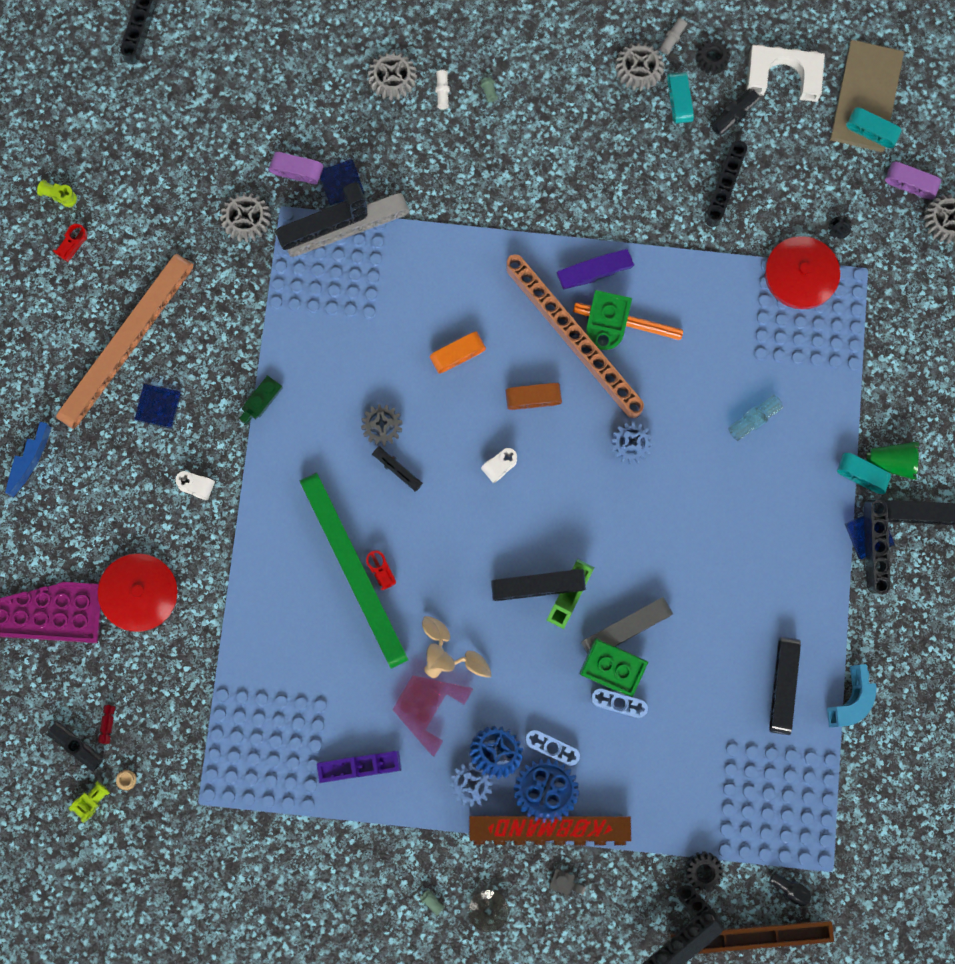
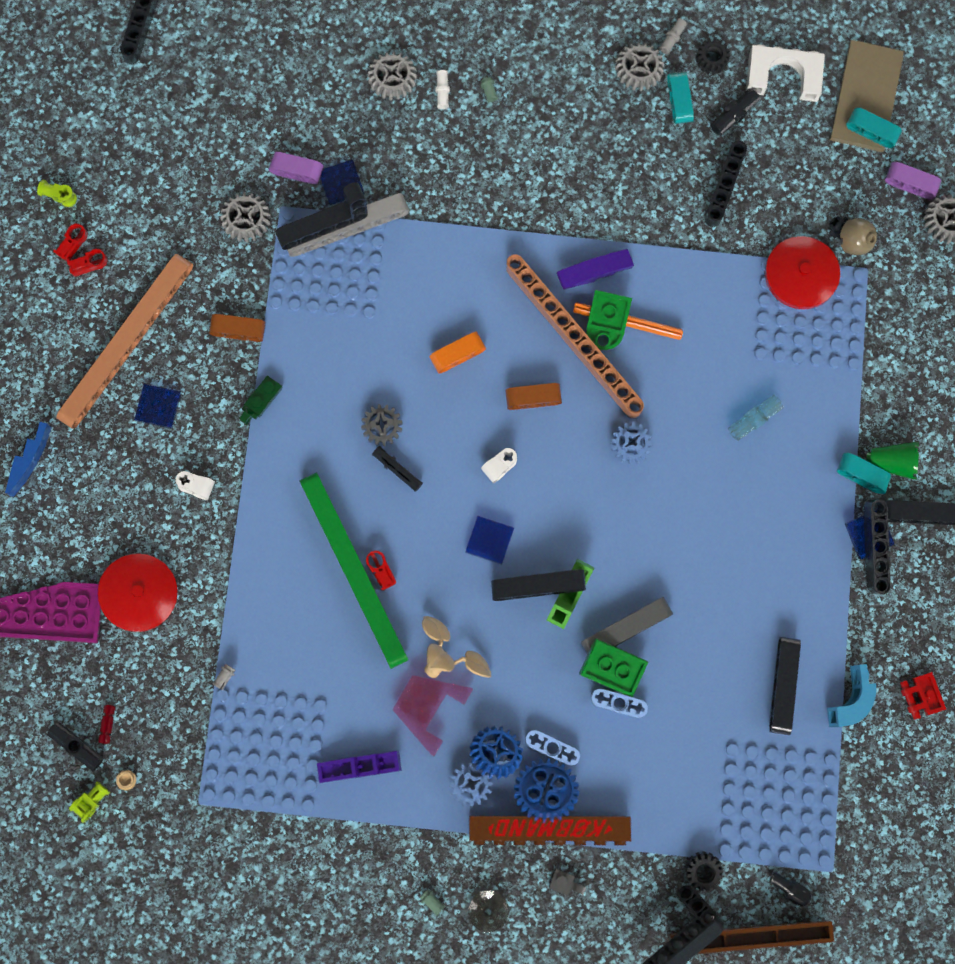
none -> red piece [67,249,108,277]
none -> dark orange beam [209,314,266,342]
none -> light grey pin [212,664,235,690]
none -> clear blue tile [465,516,514,565]
none -> dark tan cylinder [840,218,877,255]
none -> red plate [900,672,946,720]

